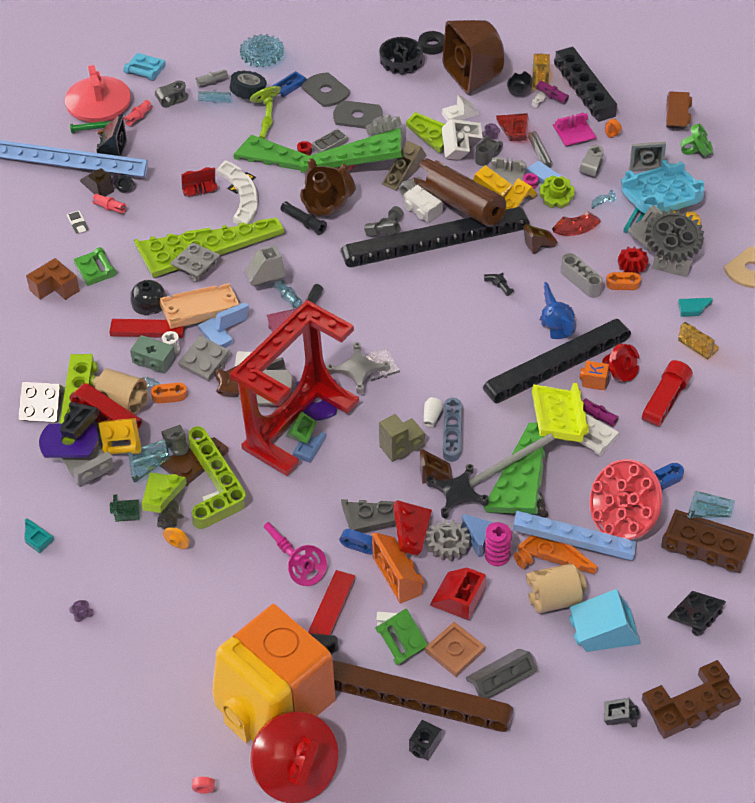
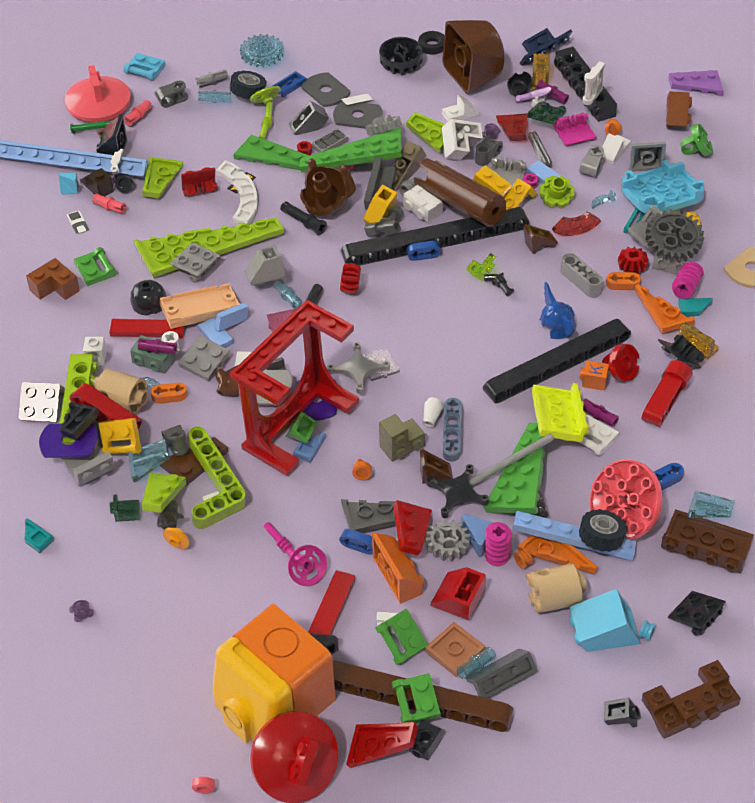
none -> medium azure slope [59,173,79,194]
none -> white brick [83,337,107,366]
none -> white piece [111,149,124,175]
none -> magenta pin [138,338,177,355]
none -> lime wing [142,157,183,199]
none -> dark grey slope [289,101,329,135]
none -> red gear [340,263,361,294]
none -> white sticker [341,94,373,105]
none -> red wing [346,722,418,768]
none -> orange tile [352,459,372,480]
none -> yellow slope [363,184,397,223]
none -> dark grey panel [364,157,396,210]
none -> bright green plate [391,673,441,723]
none -> blue beam [406,241,441,261]
none -> clear light blue pin [457,647,496,679]
none -> clear neon green bracket [466,253,496,279]
none -> lavender piece [515,87,551,103]
none -> dark blue bracket [520,28,573,66]
none -> clear green plate [527,102,567,124]
none -> black wheel [579,509,627,552]
none -> white plate [583,61,605,105]
none -> white slope [602,134,631,164]
none -> orange wing [634,284,695,334]
none -> medium azure bush [639,620,656,642]
none -> black hinge [658,334,705,368]
none -> medium lavender wing [668,70,724,96]
none -> dark pink piece [672,262,704,299]

